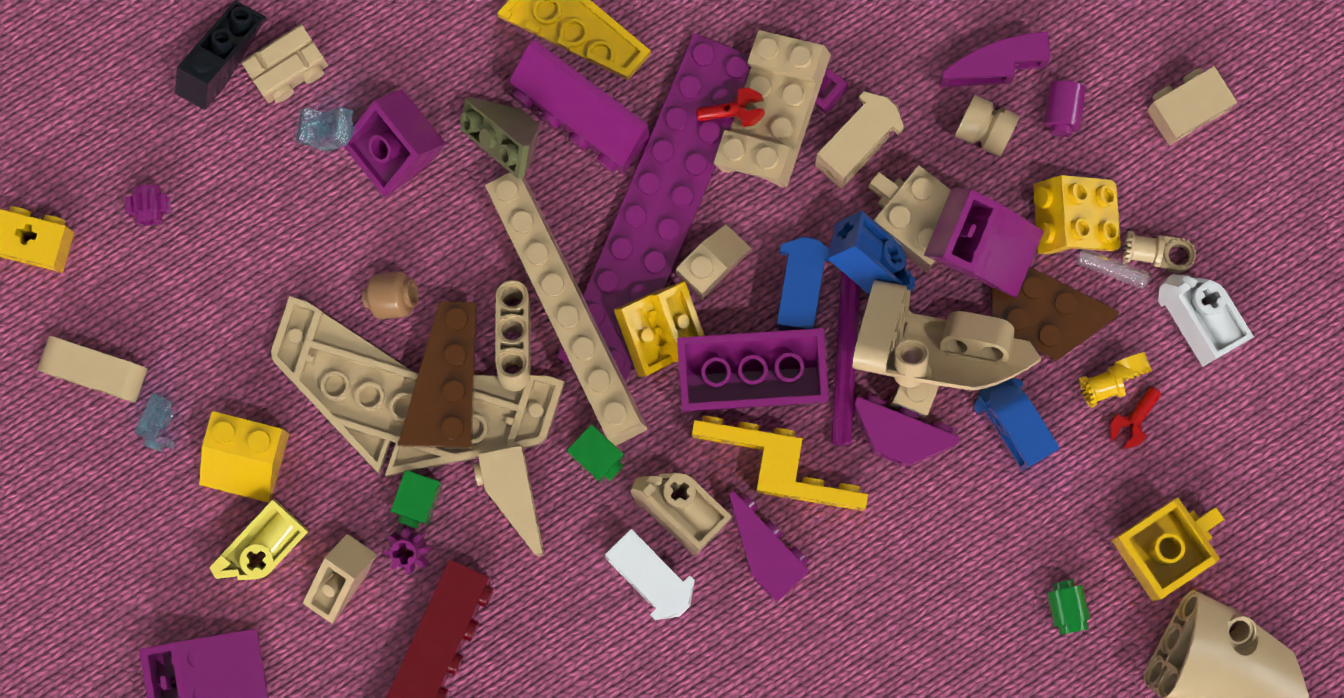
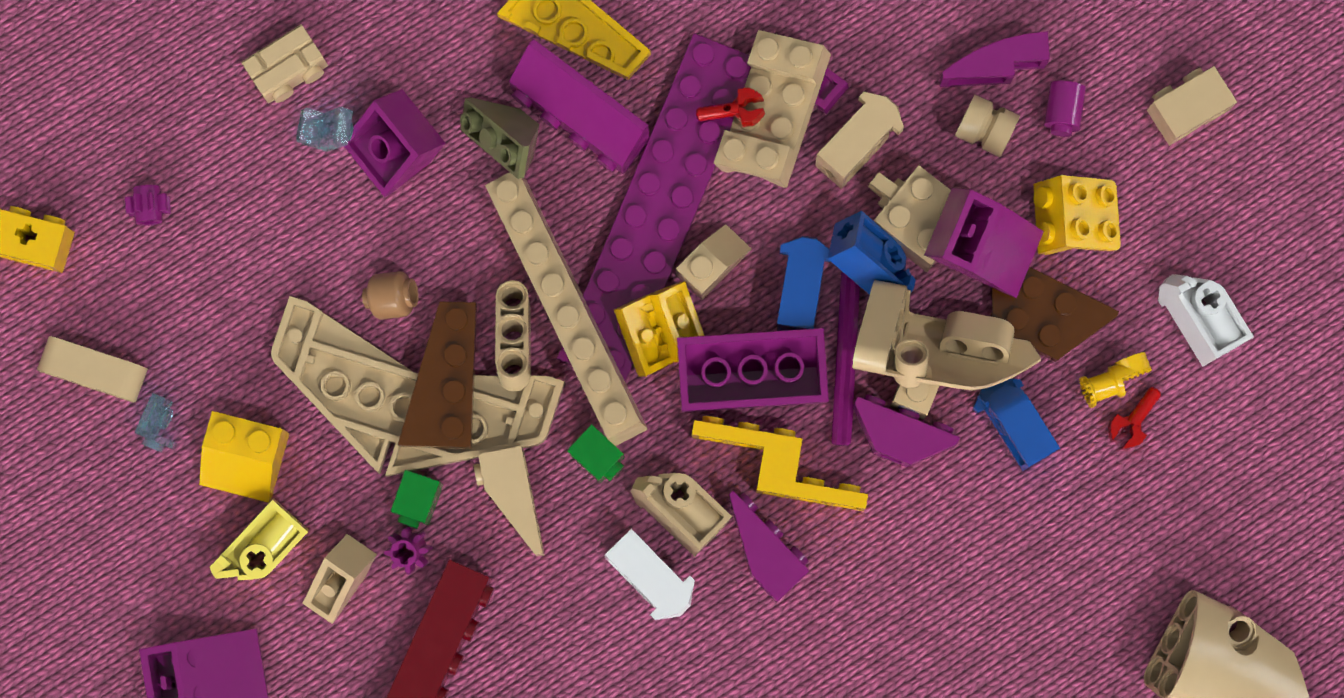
black slope [175,0,266,110] -> none
green brick [1047,579,1091,635] -> none
clear piece [1076,249,1151,290] -> none
yellow hinge [1111,497,1225,601] -> none
tan connector [1123,231,1196,273] -> none

